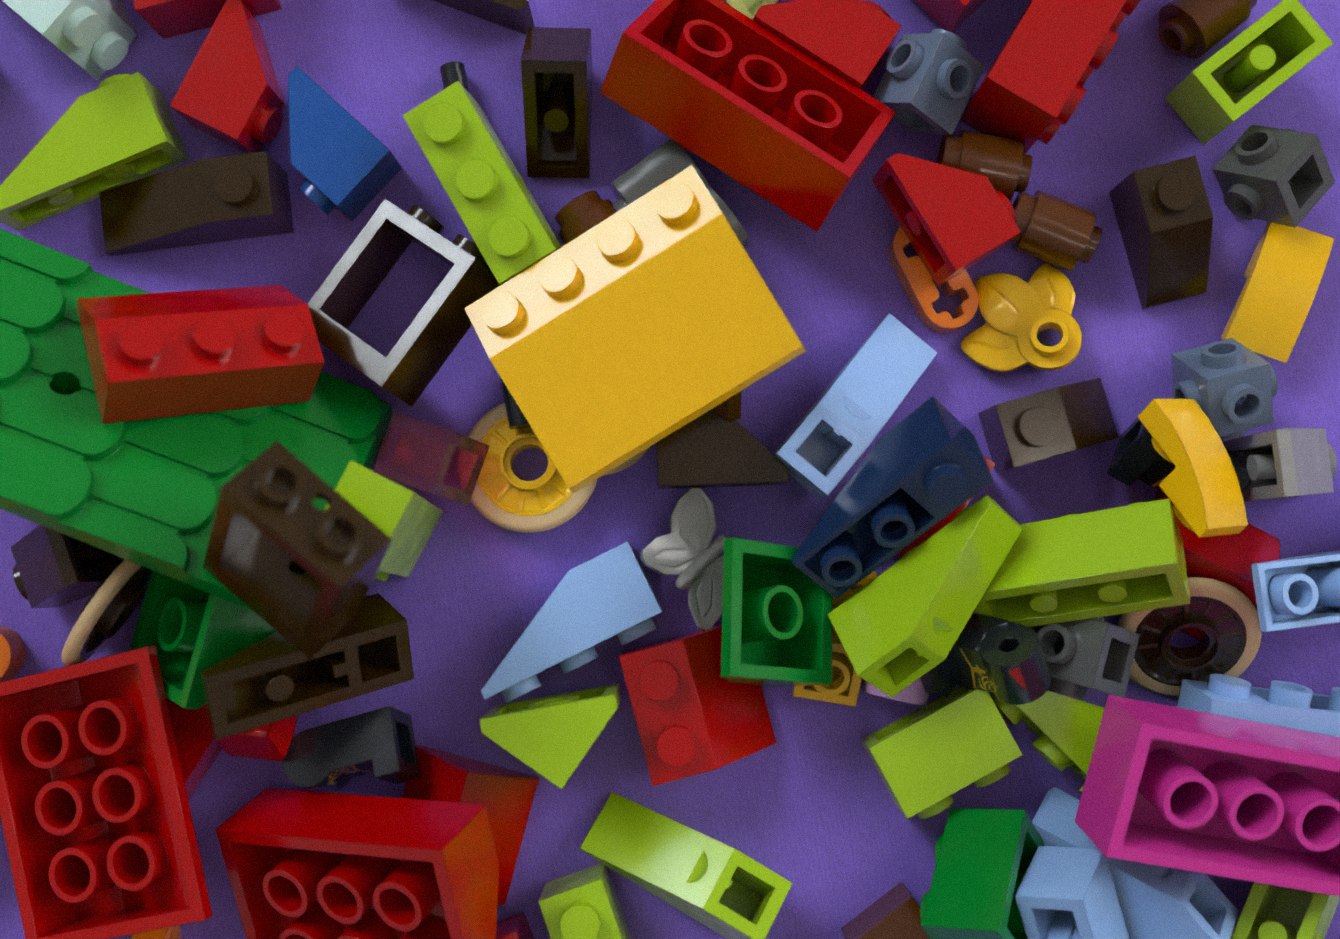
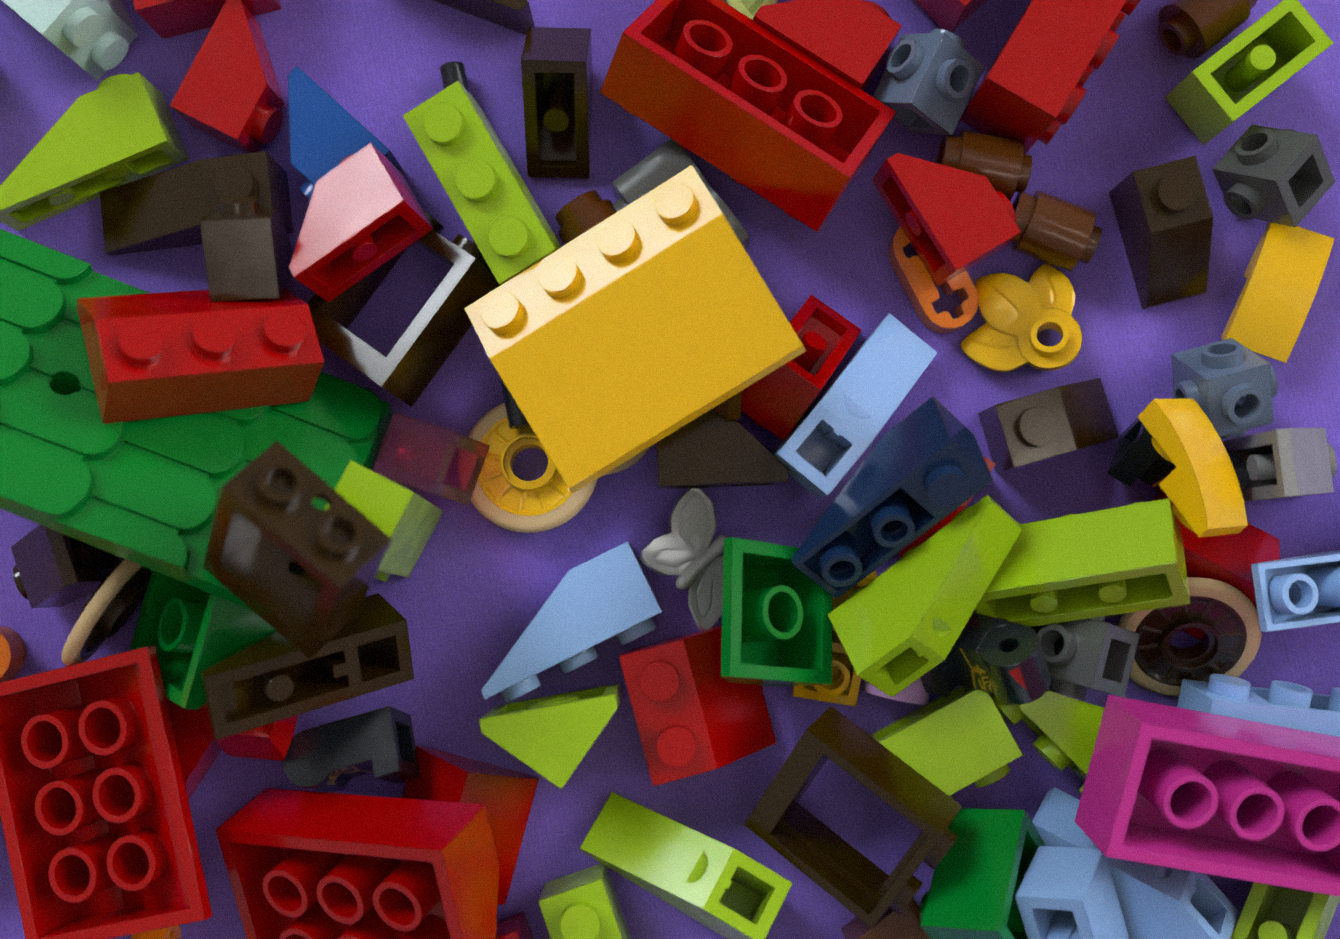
none -> dark brown slope [199,196,293,302]
none -> slope [289,142,433,303]
none -> red slope [741,294,862,441]
none -> dark brown window [744,706,962,929]

